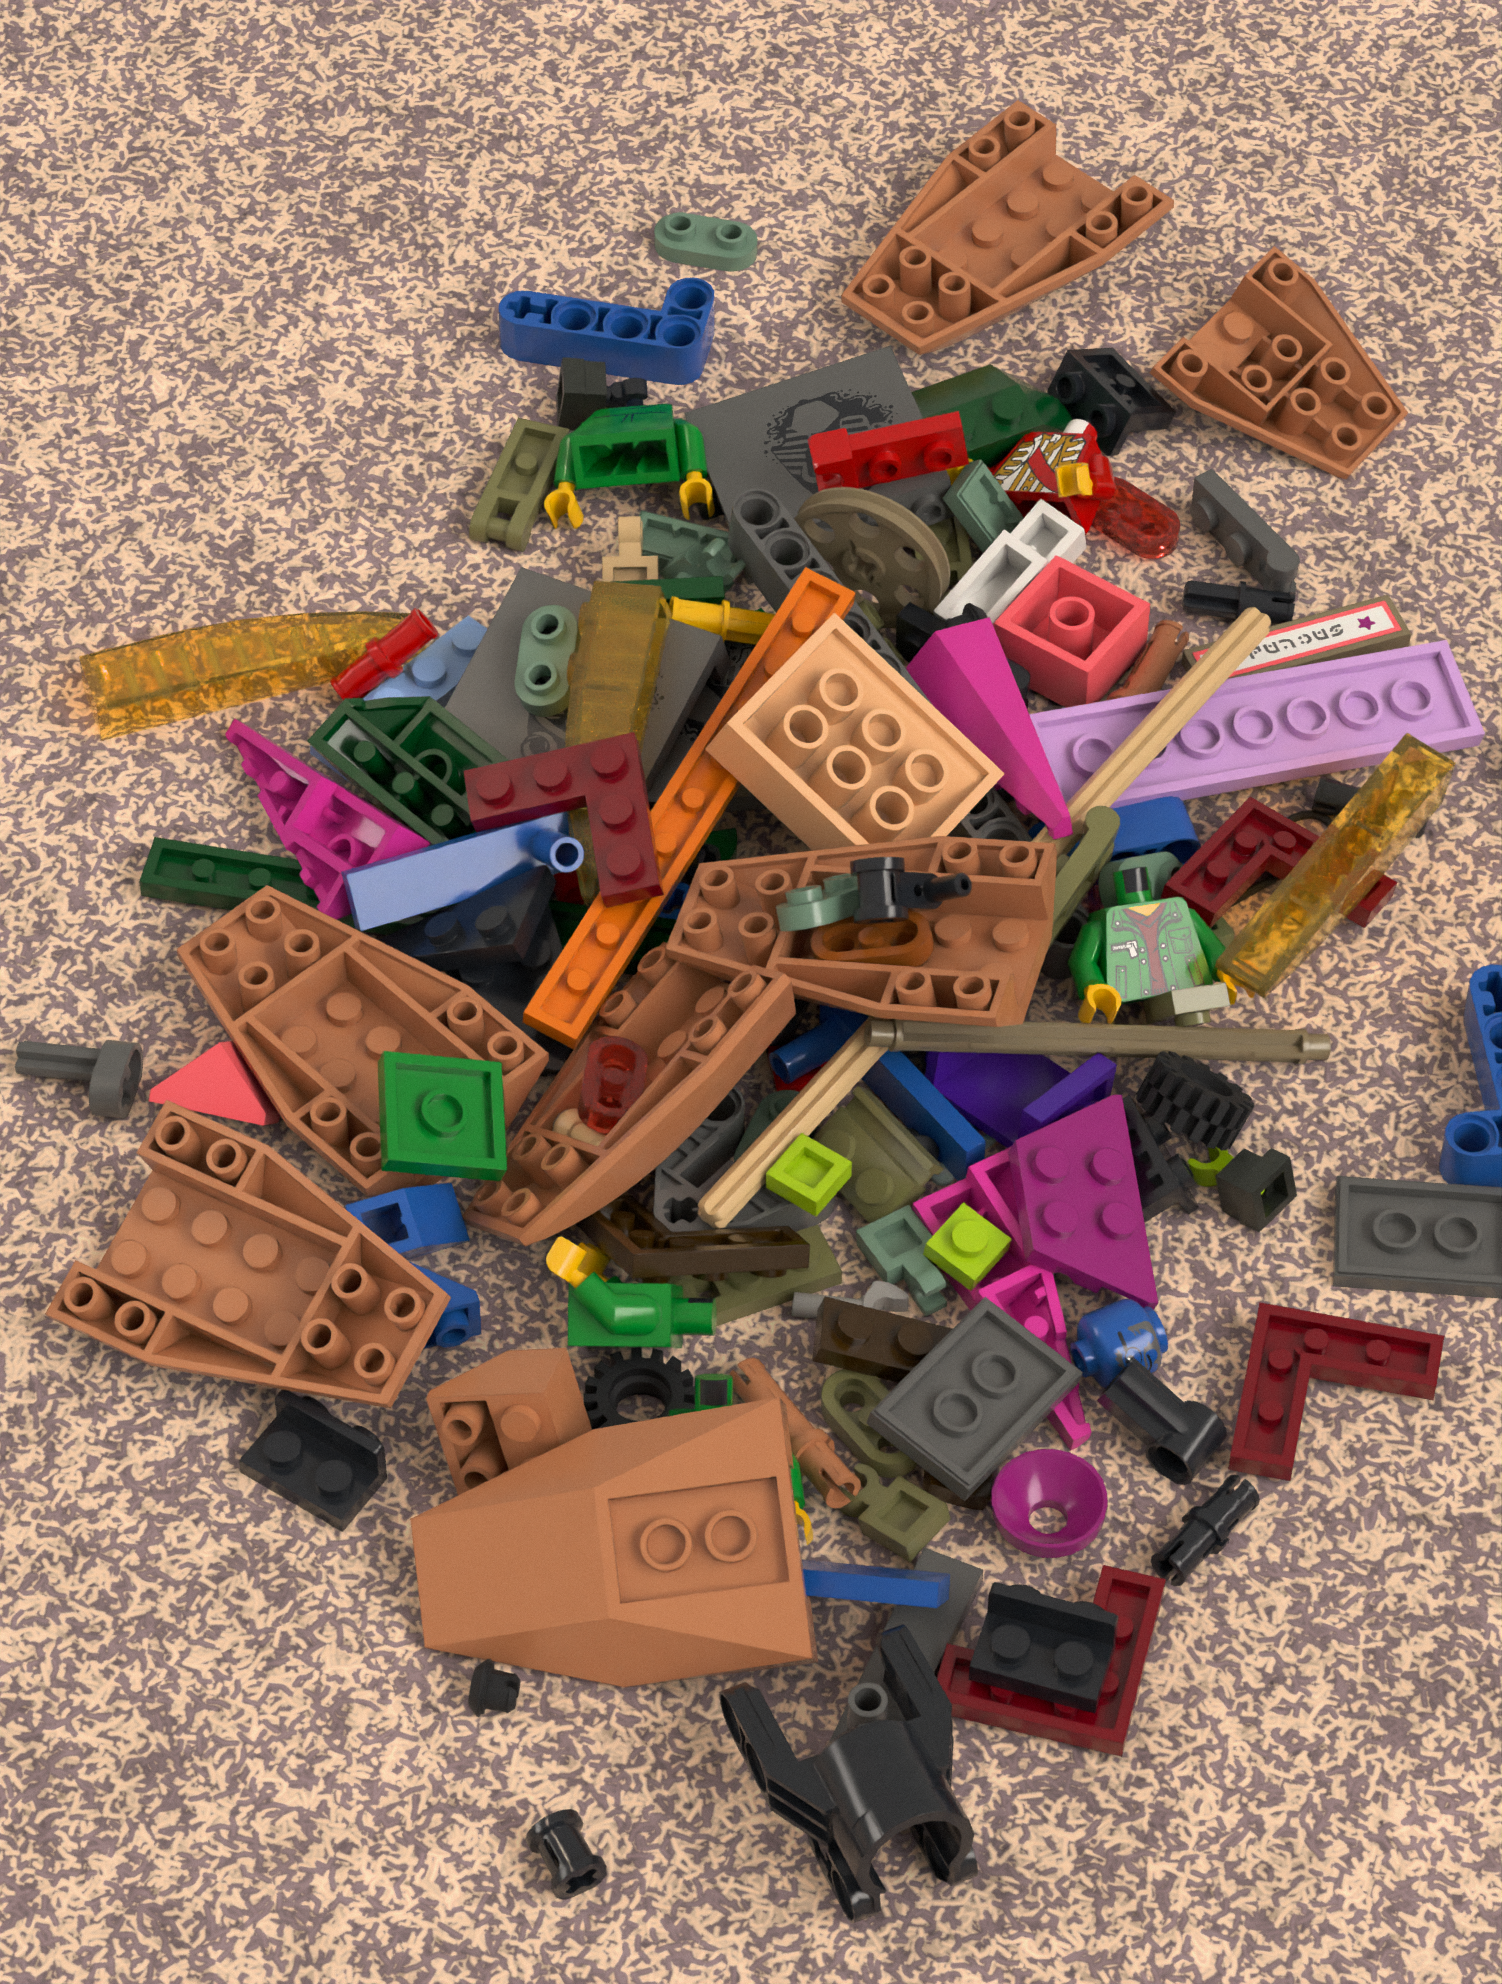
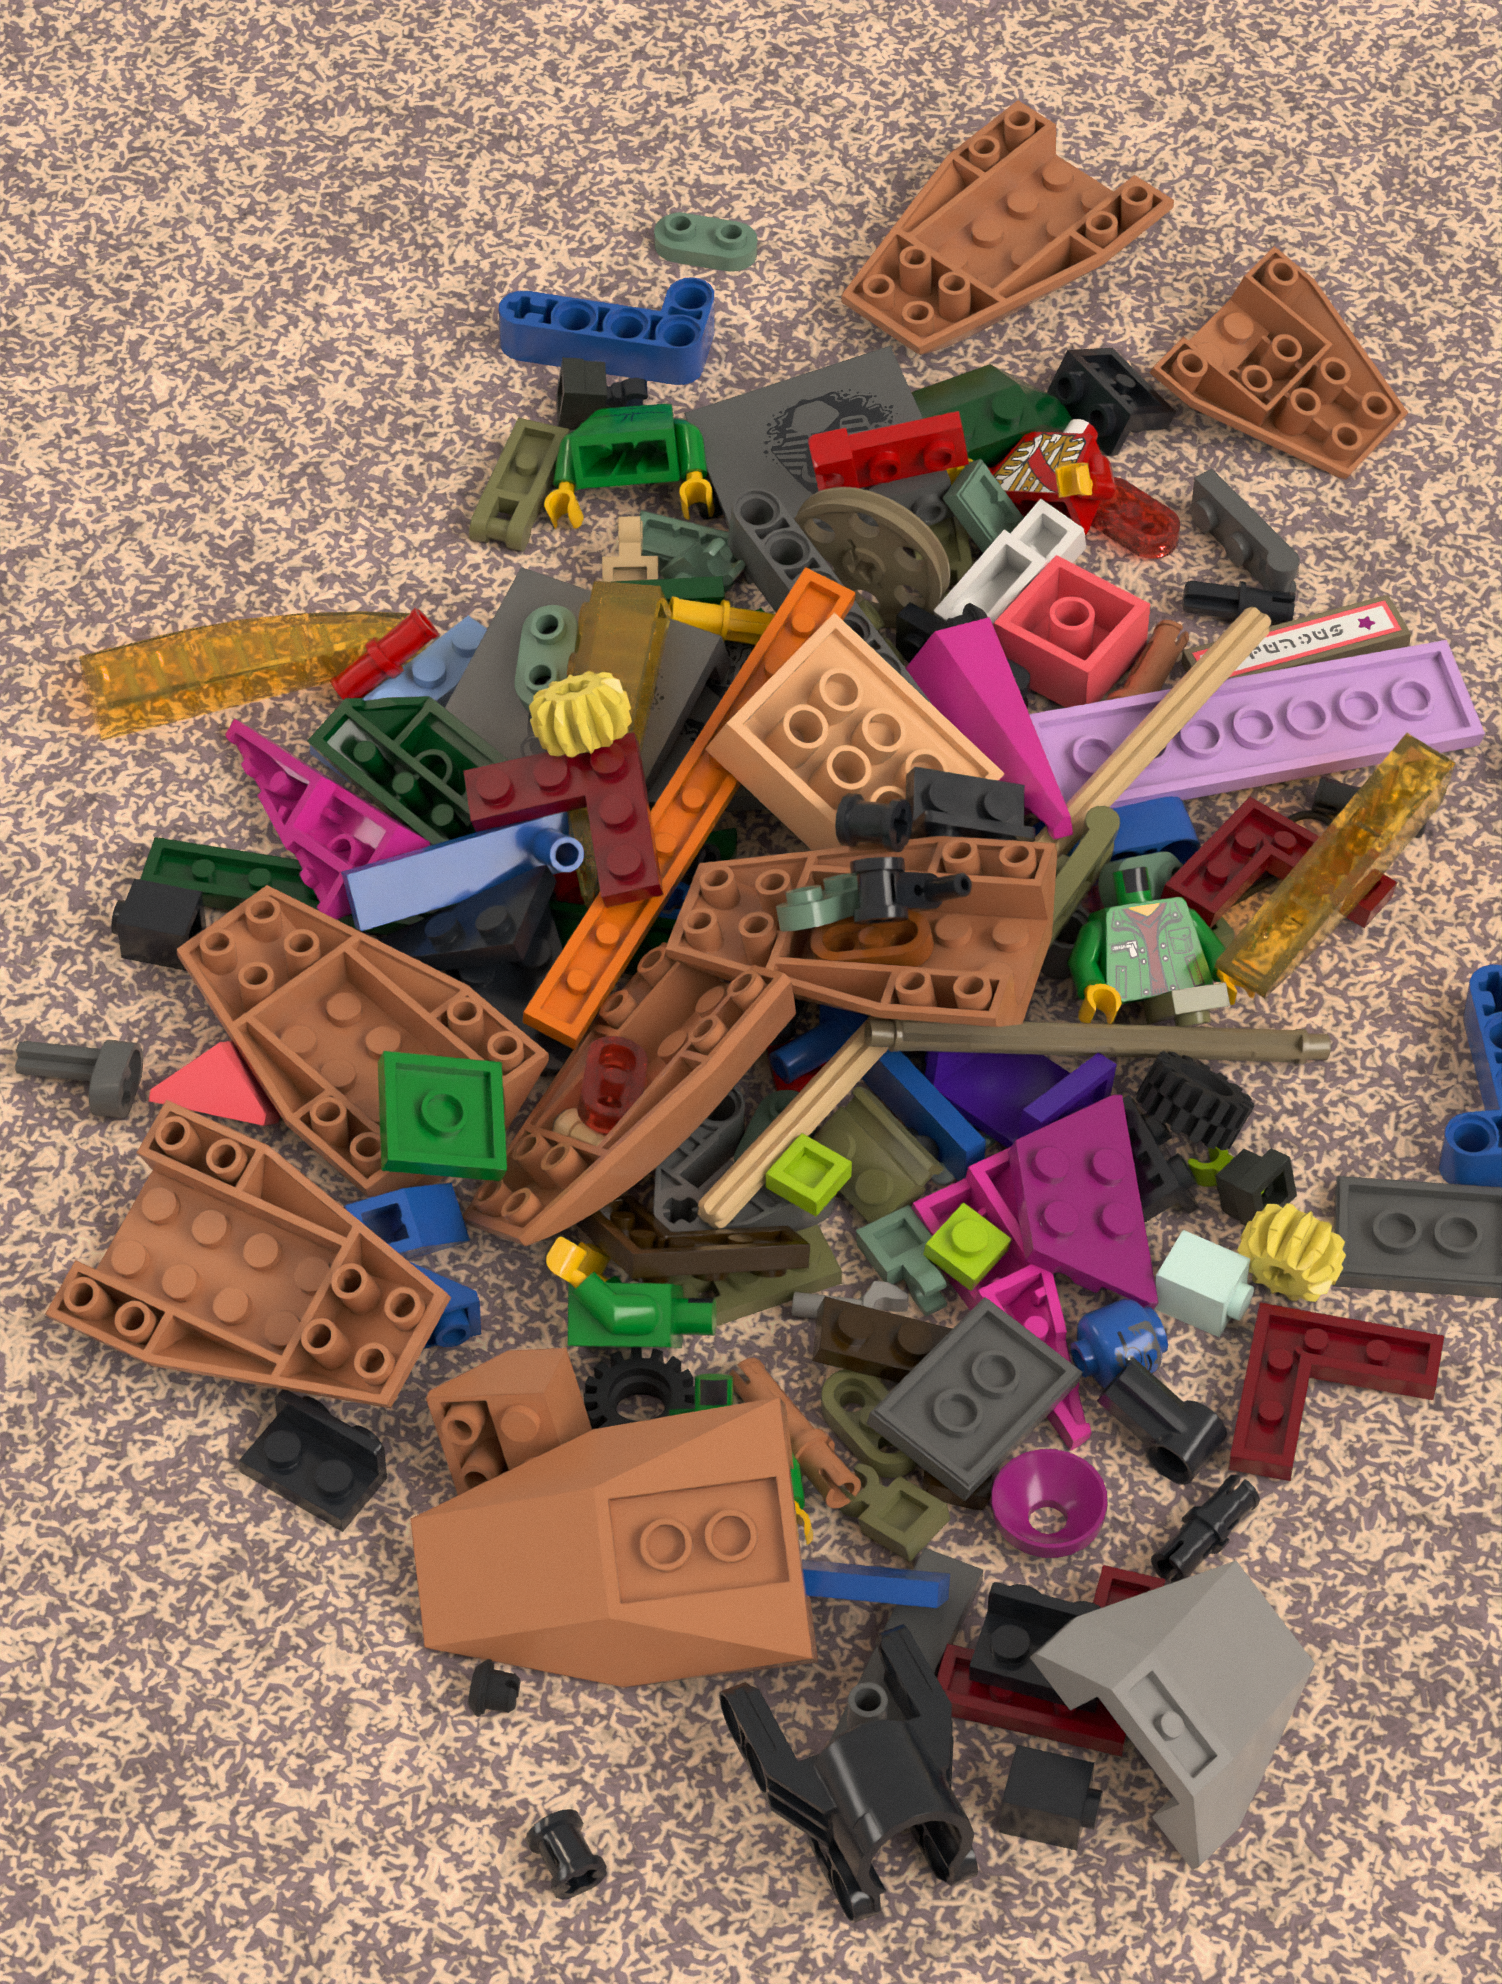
none -> black brick [111,878,206,971]
none -> light yellow gear [529,671,632,758]
none -> black bush [835,793,913,852]
none -> black bracket [906,767,1035,842]
none -> black brick [999,1745,1103,1851]
none -> light grey wedge [1030,1561,1315,1870]
none -> light aqua brick [1155,1230,1254,1338]
none -> light yellow gear [1237,1203,1346,1302]

